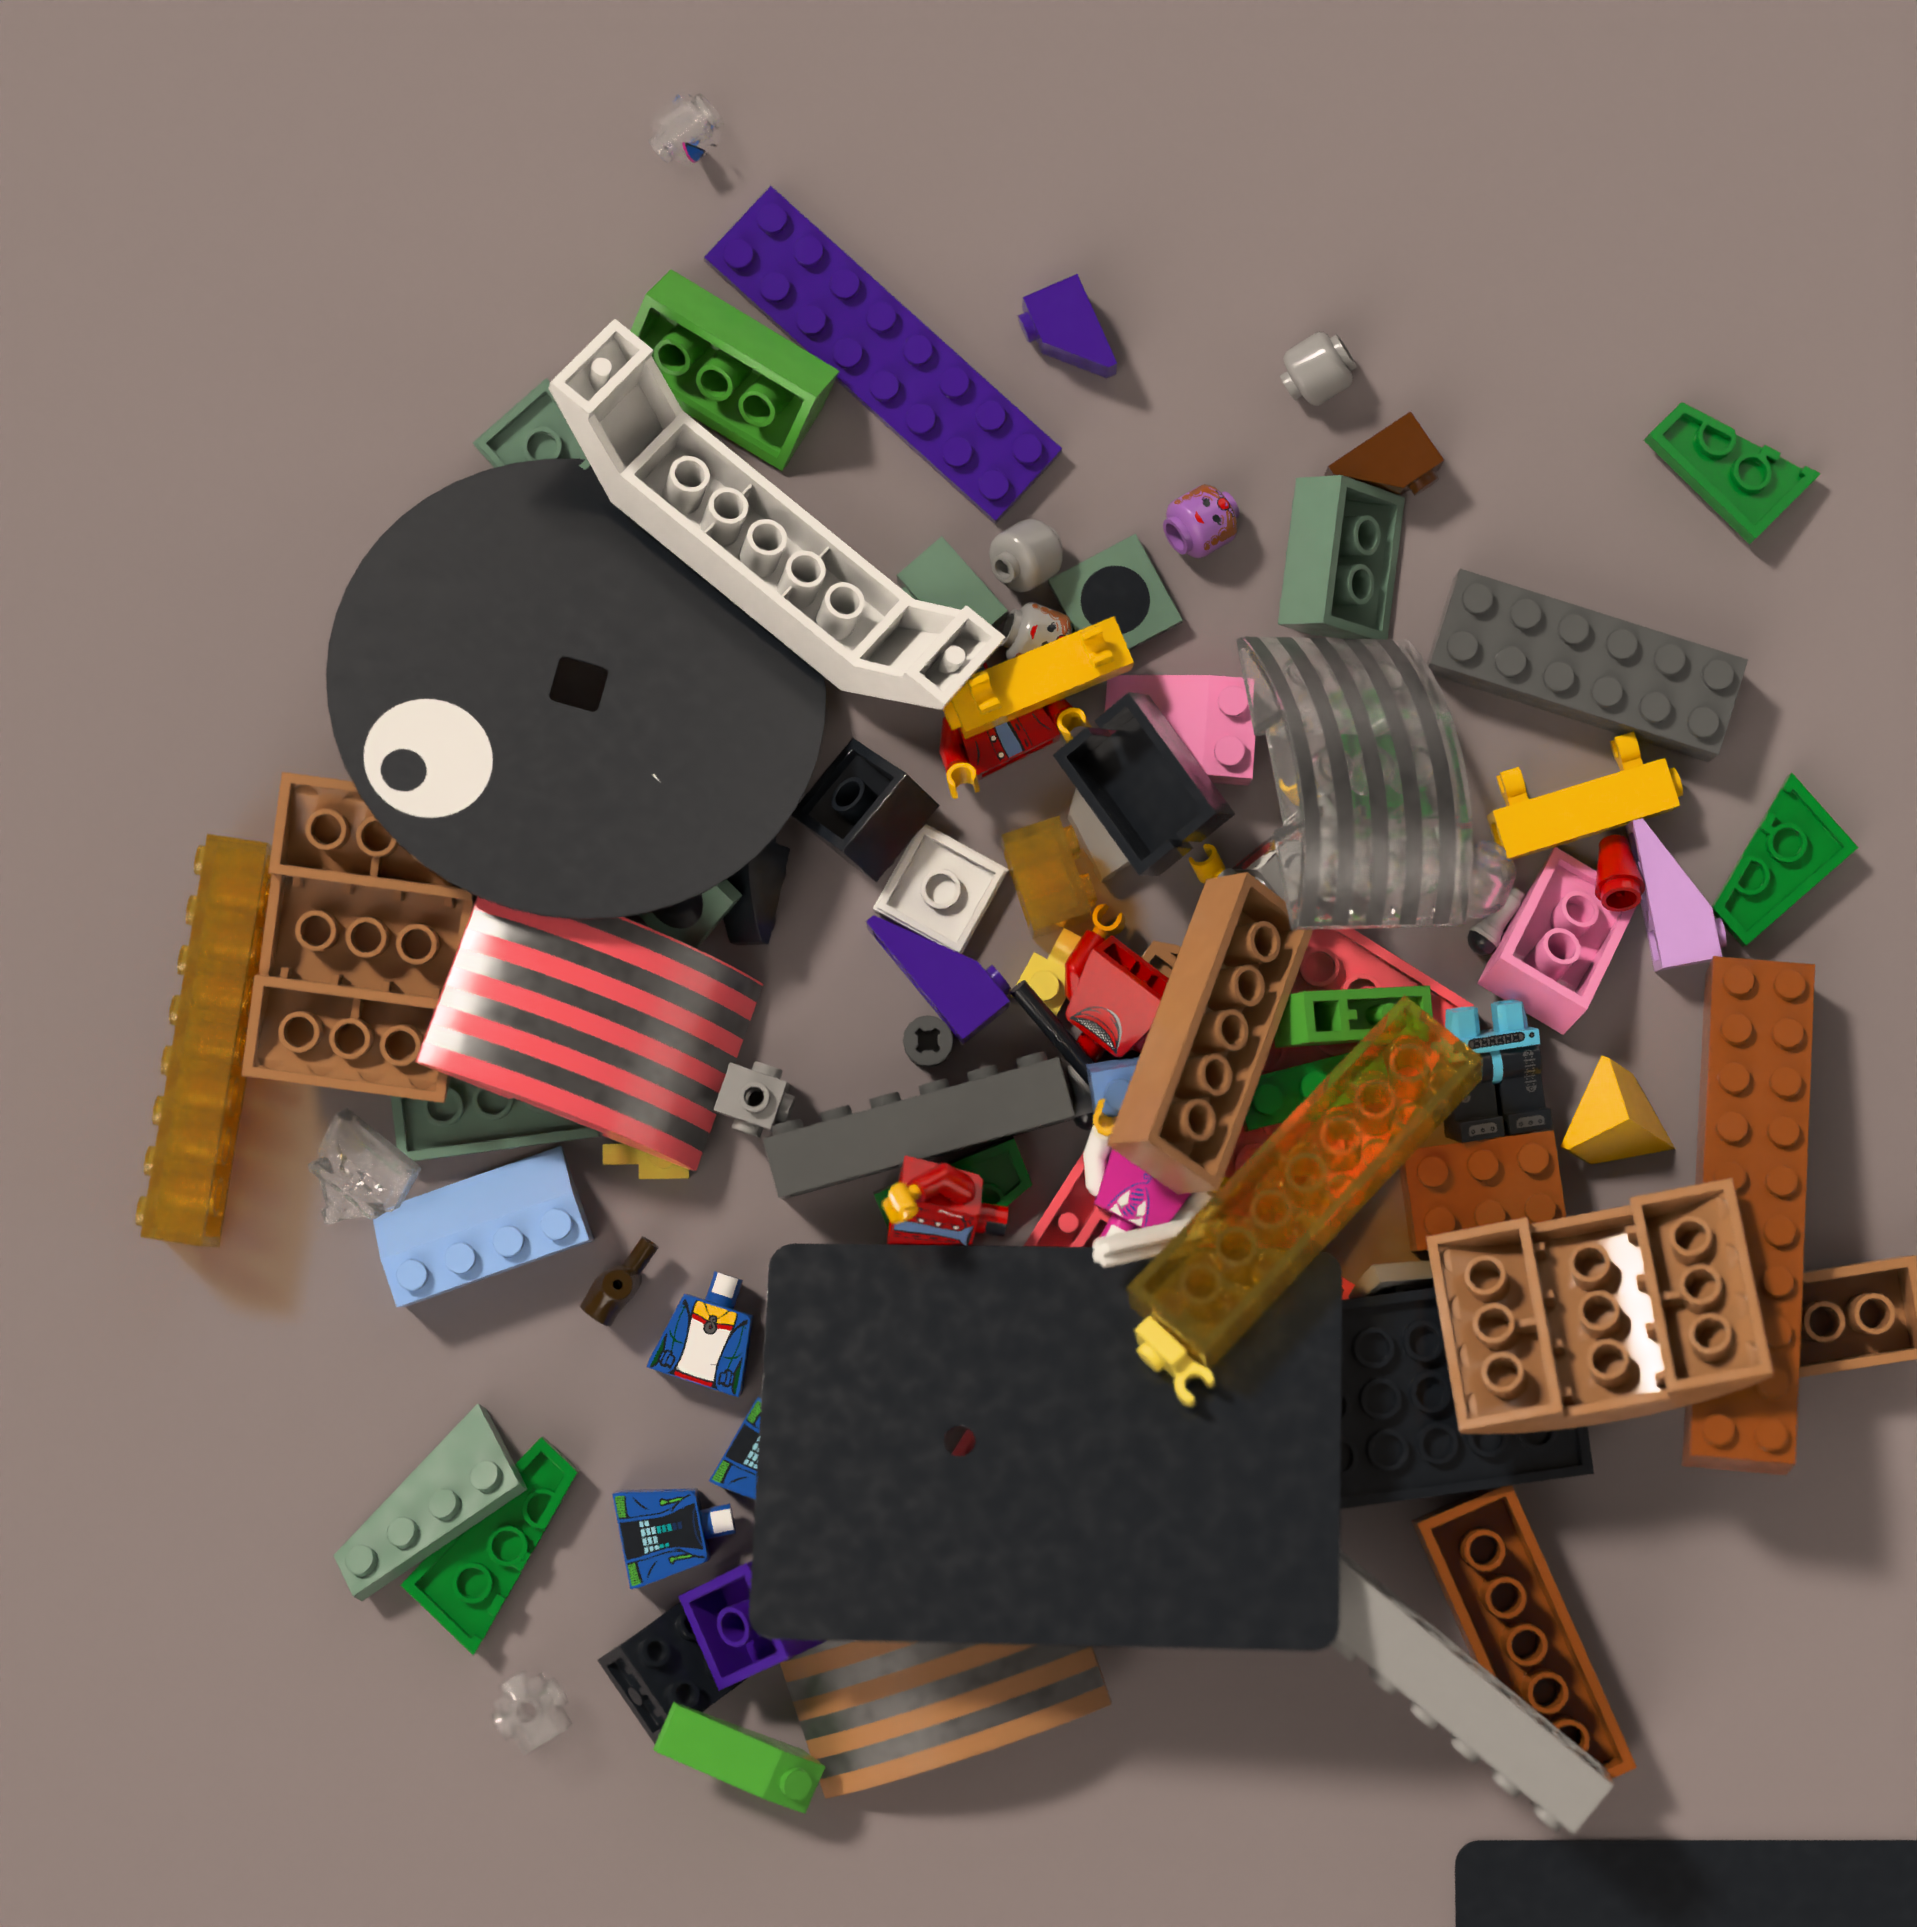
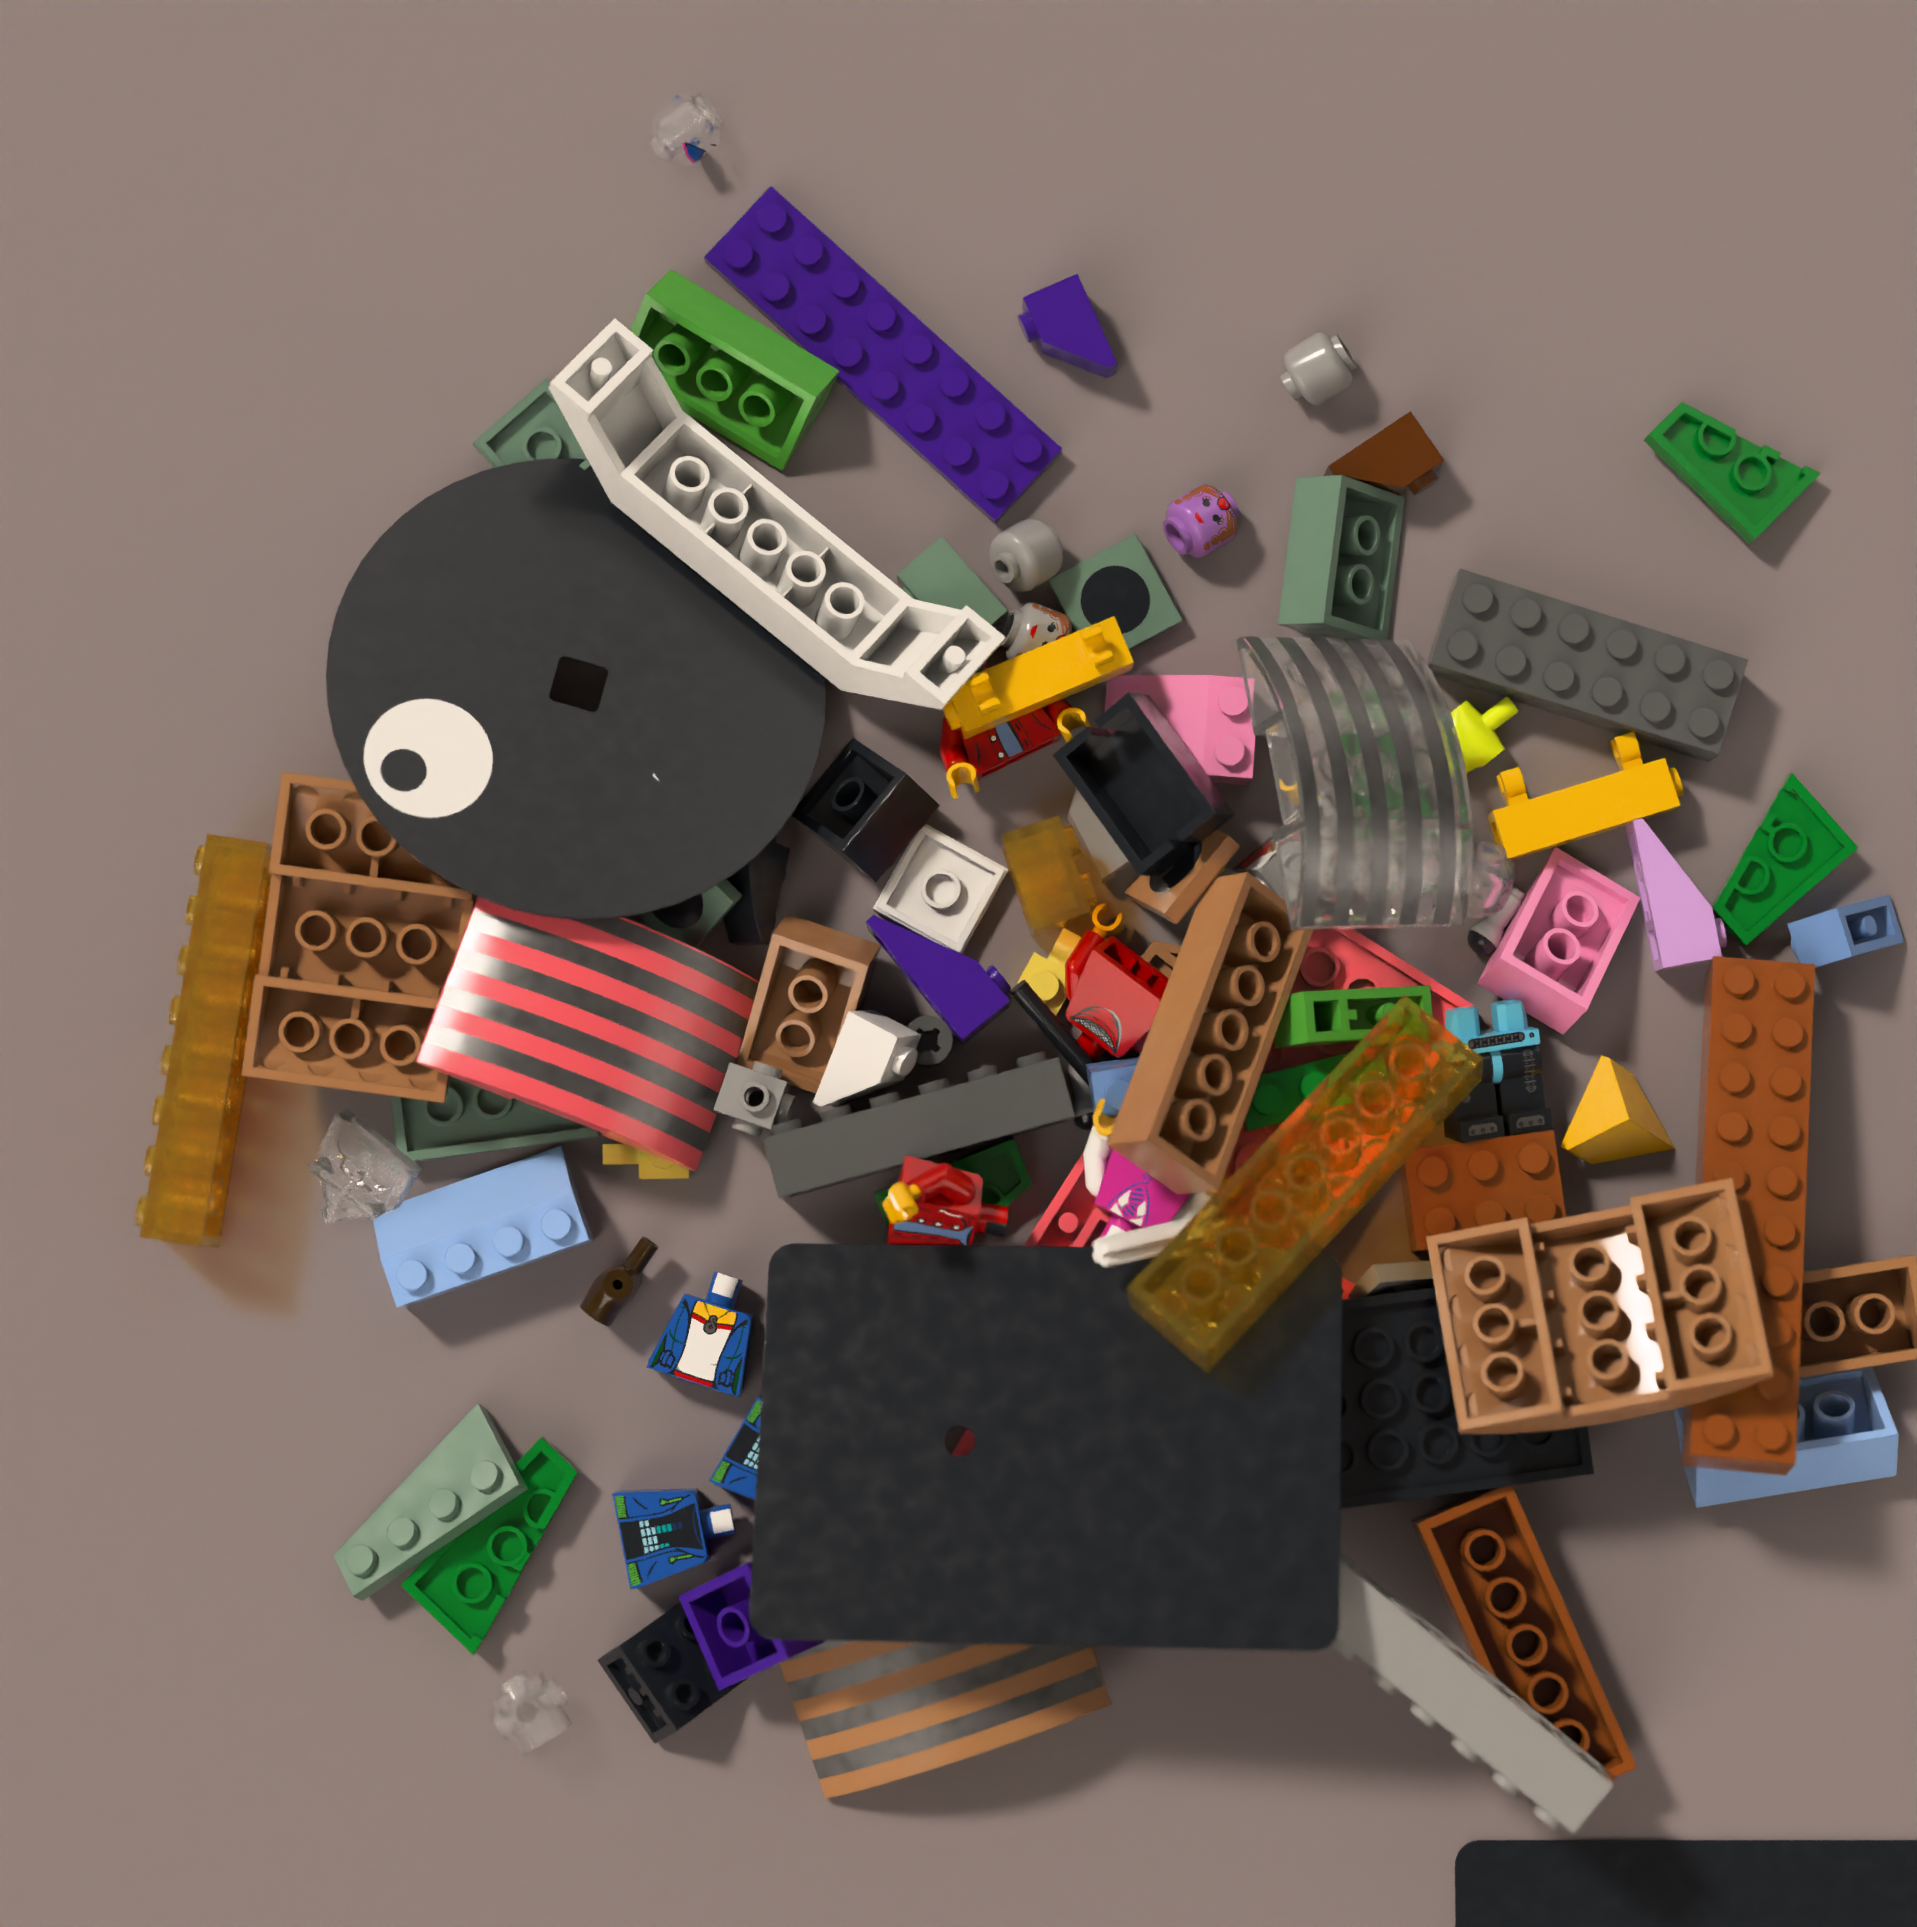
bright green slope [653,1702,826,1814] -> none
light yellow plate [1135,1315,1215,1407] -> none
red cone [1595,835,1645,912] -> none
none -> medium nougat slope [736,913,881,1094]
none -> white slope [813,1009,921,1107]
none -> medium nougat tile [1124,830,1240,924]
none -> neon yellow piece [1425,696,1519,780]
none -> light blue slope [1674,1366,1899,1508]
none -> medium blue slope [1787,895,1904,968]

